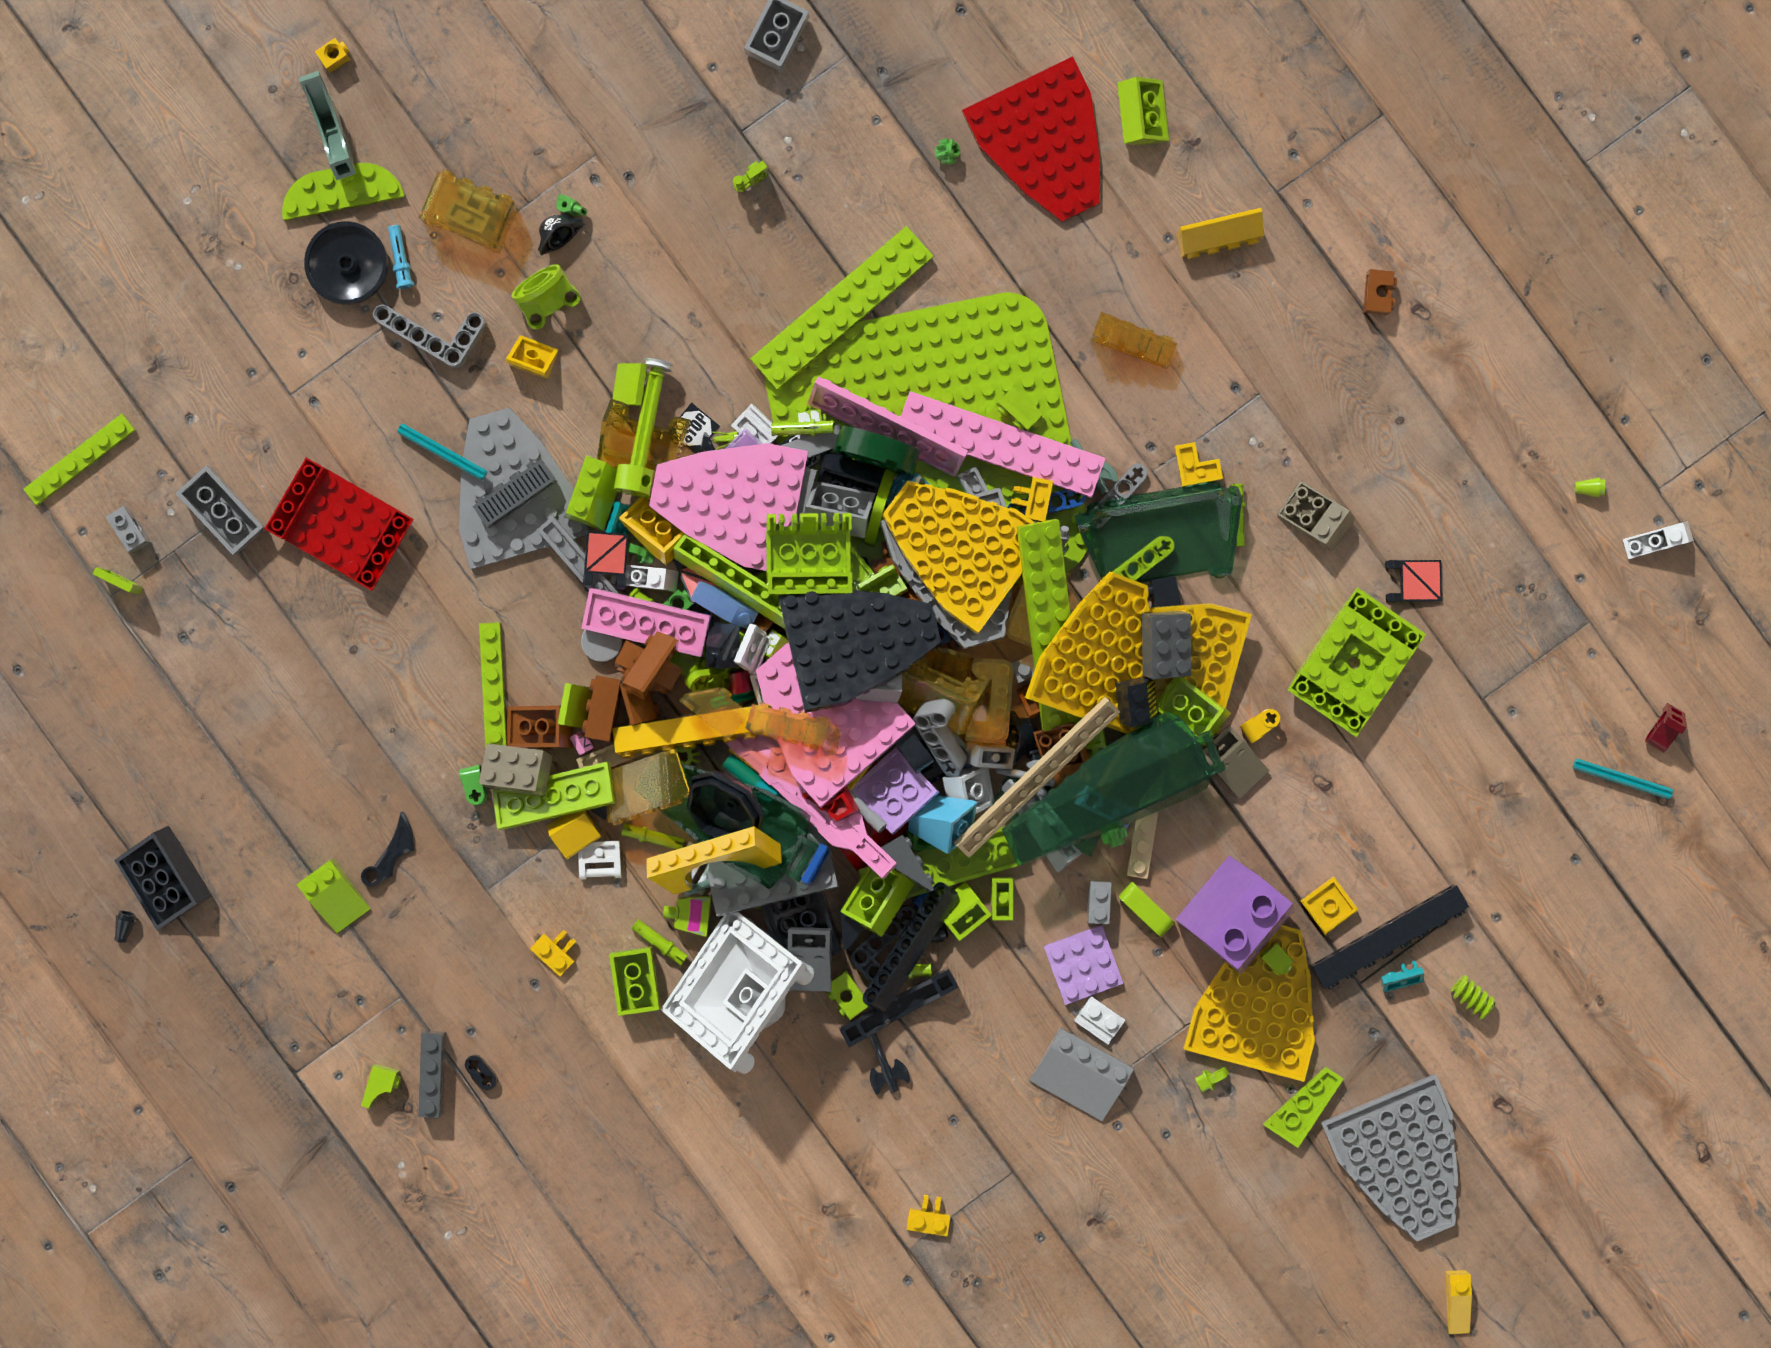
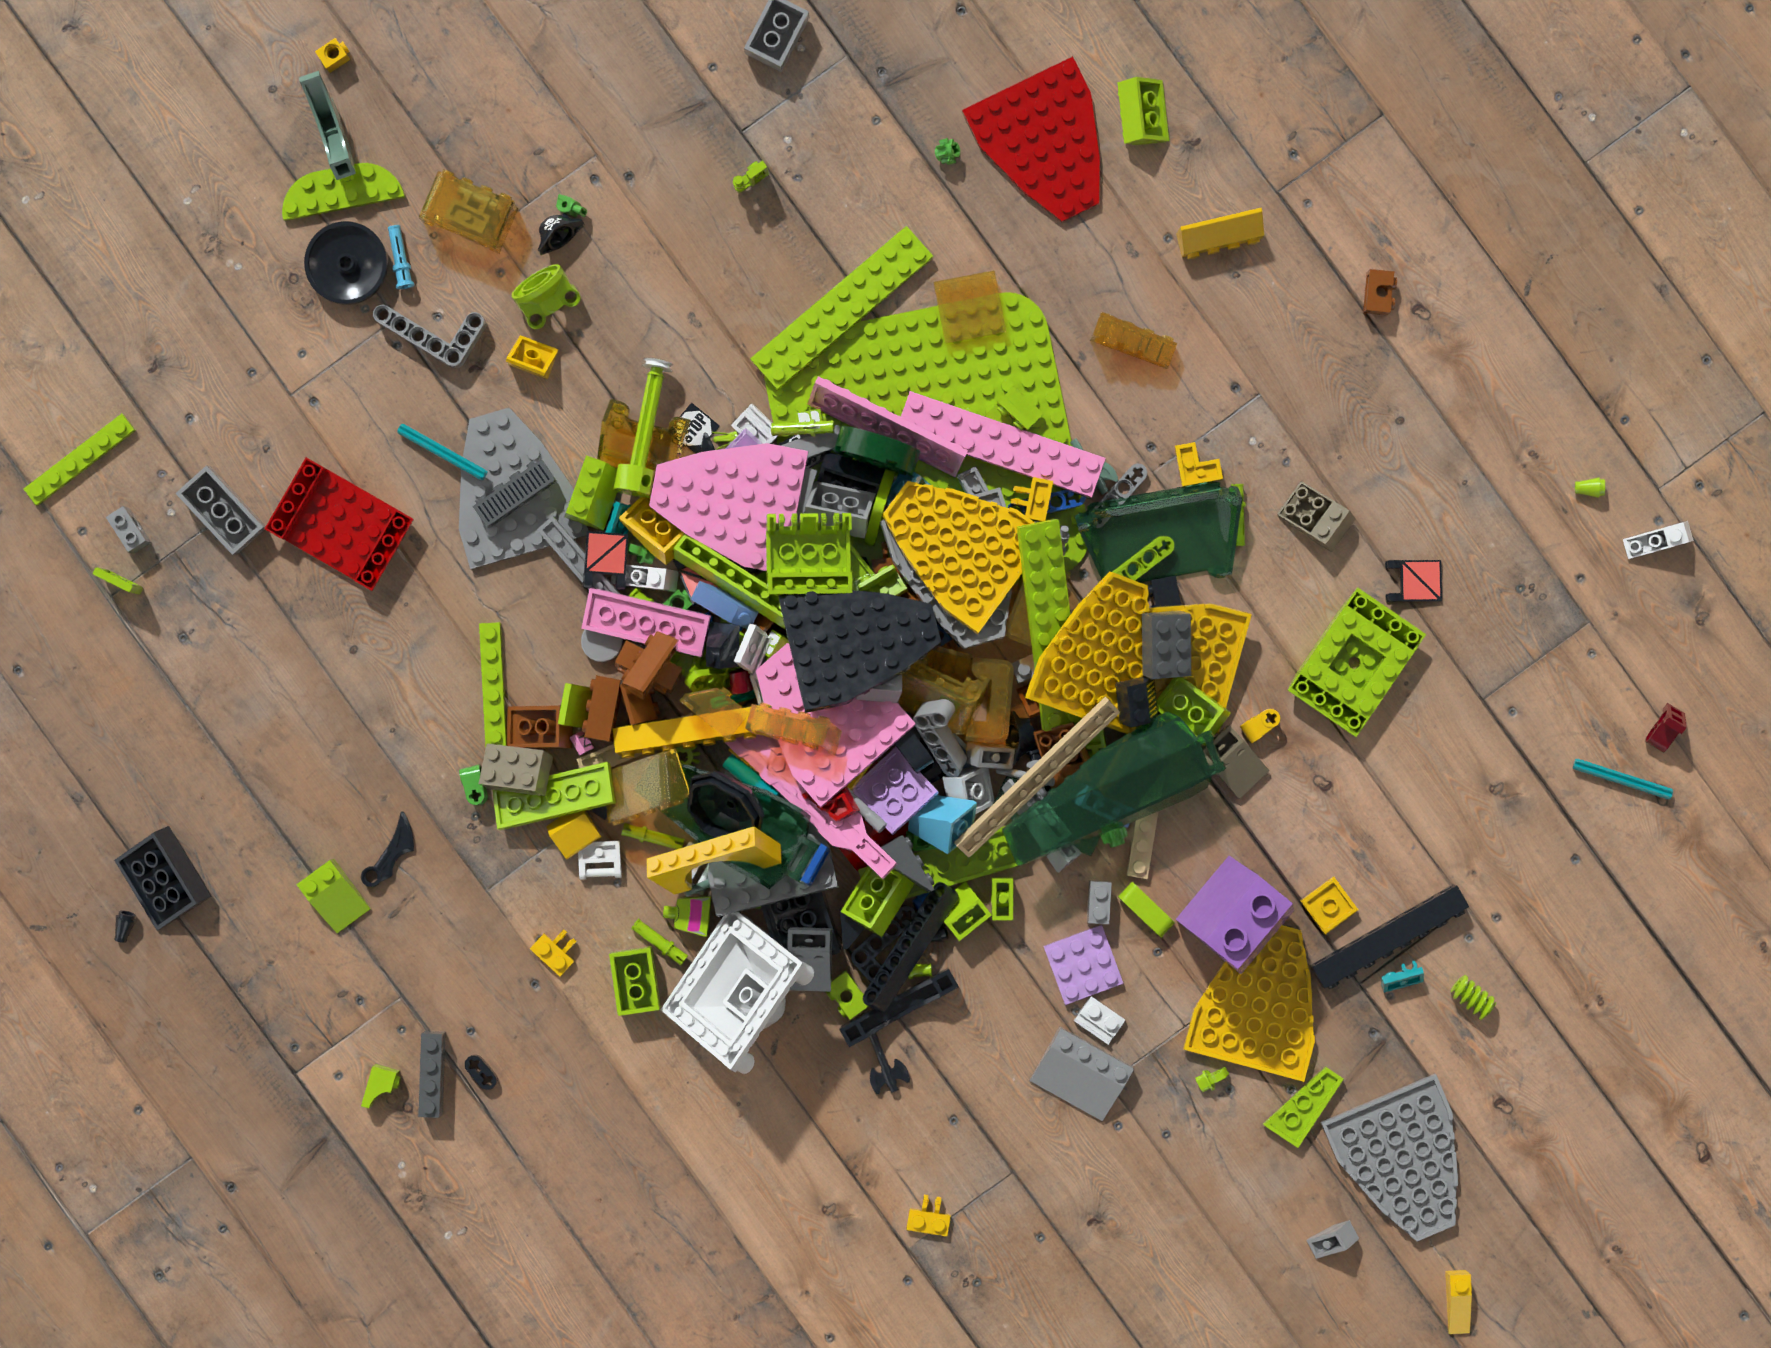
lime tile [612,363,647,406] -> none
lime brick [1260,942,1294,976] -> none
none -> clear yellow plate [933,270,1006,344]
none -> light grey slope [1306,1220,1359,1259]

